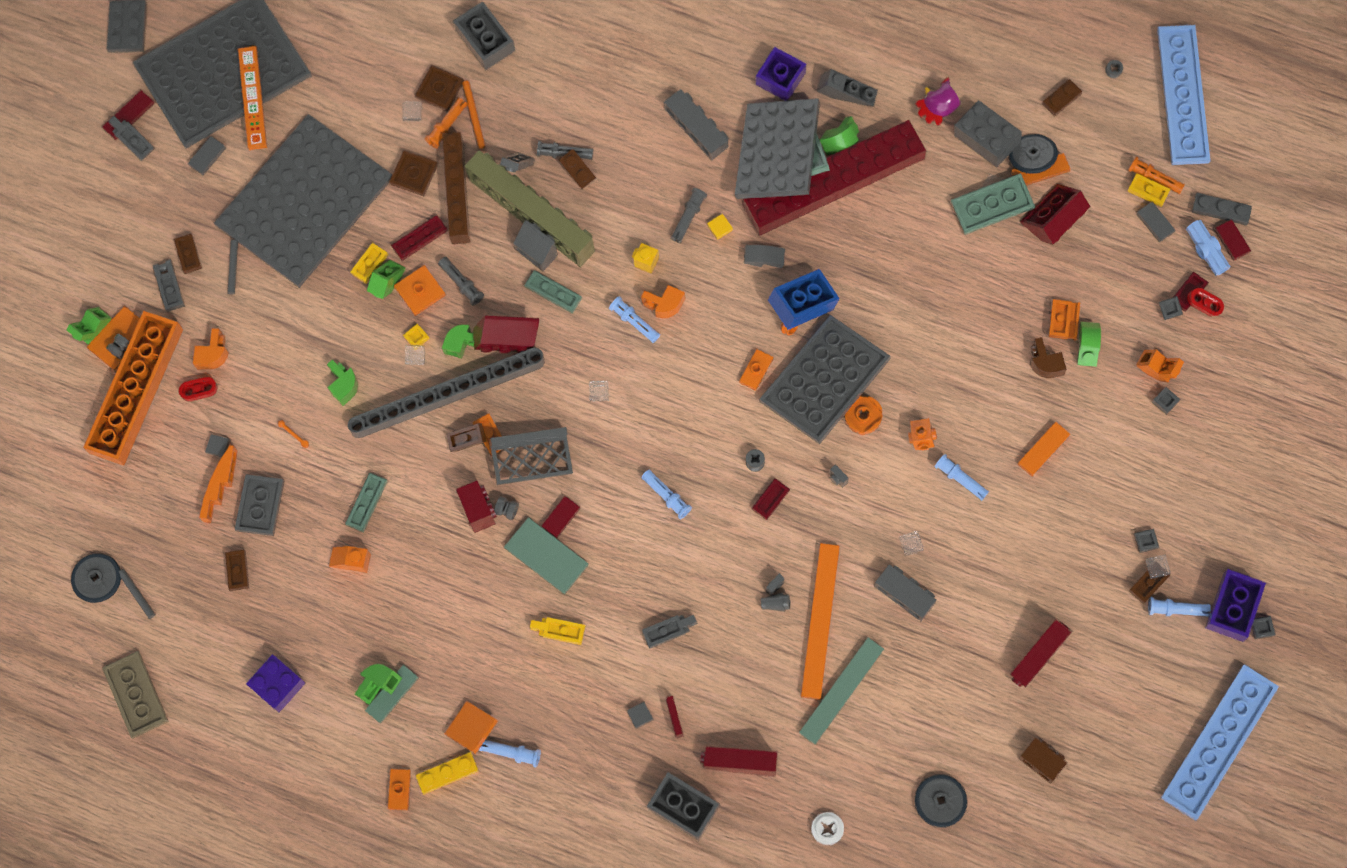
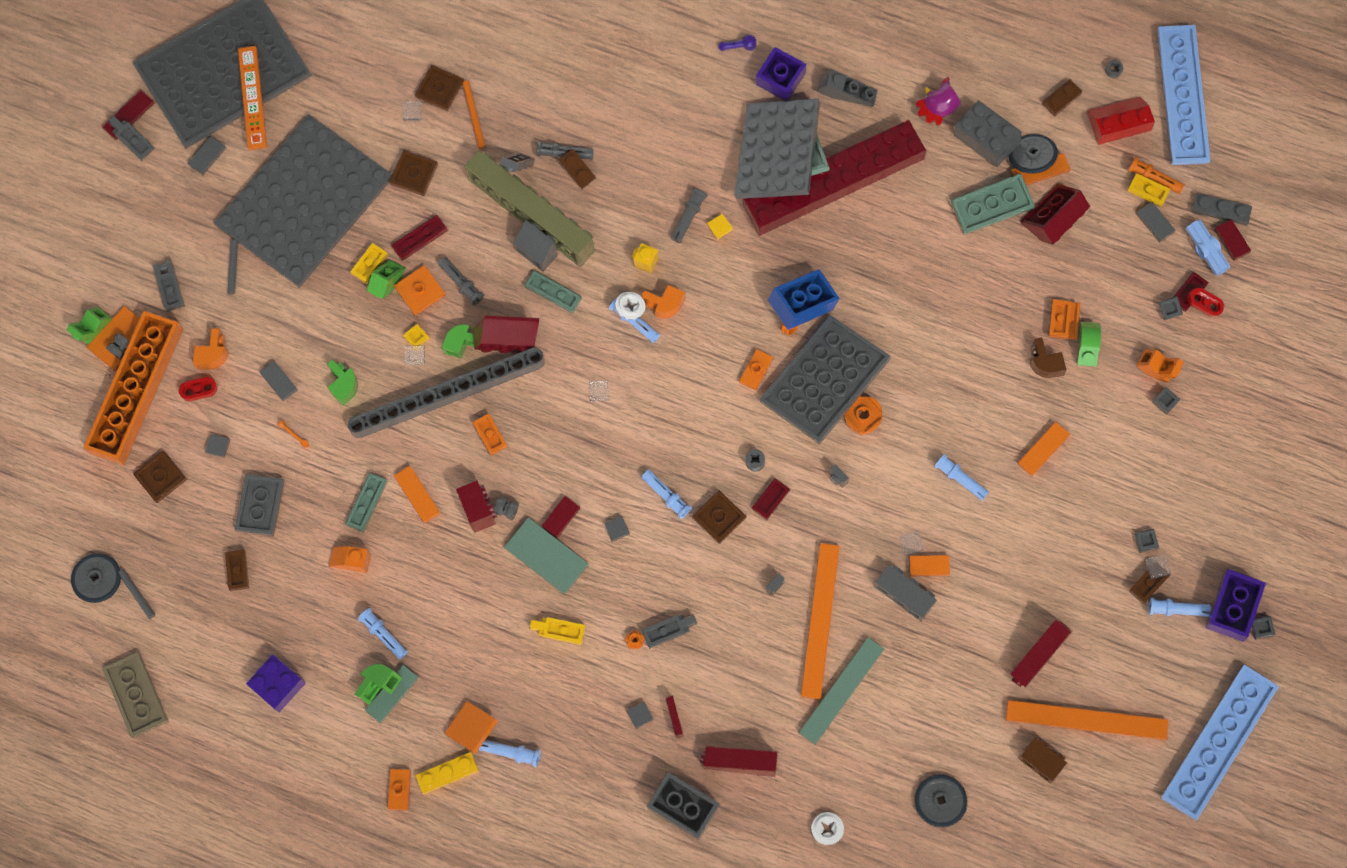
dark grey plate [107,0,147,53] -> none
reddish brown plate [174,233,202,274] -> none
orange slope [199,445,238,523] -> none
orange pin [424,98,468,148] -> none
reddish brown brick [442,132,471,245] -> none
reddish brown plate [446,423,486,452] -> none
dark grey brick [453,1,516,70] -> none
dark grey fence [489,427,573,485] -> none
dark grey brick [664,89,729,161] -> none
dark grey slope [744,245,785,268] -> none
dark grey cone [761,592,790,612] -> none
bright green brick [819,116,859,155] -> none
orange brick [908,418,937,451] -> none
none -> reddish brown tile [133,451,187,503]
none -> dark grey tile [259,361,298,401]
none -> light blue pin [358,608,408,660]
none -> orange tile [394,466,441,524]
none -> dark grey tile [604,516,630,542]
none -> white gear [615,292,645,320]
none -> orange plate [625,630,645,649]
none -> reddish brown plate [692,490,747,545]
none -> dark purple piece [718,35,757,51]
none -> orange tile [909,555,950,577]
none -> orange tile [1006,700,1168,741]
none -> red slope [1087,97,1155,145]

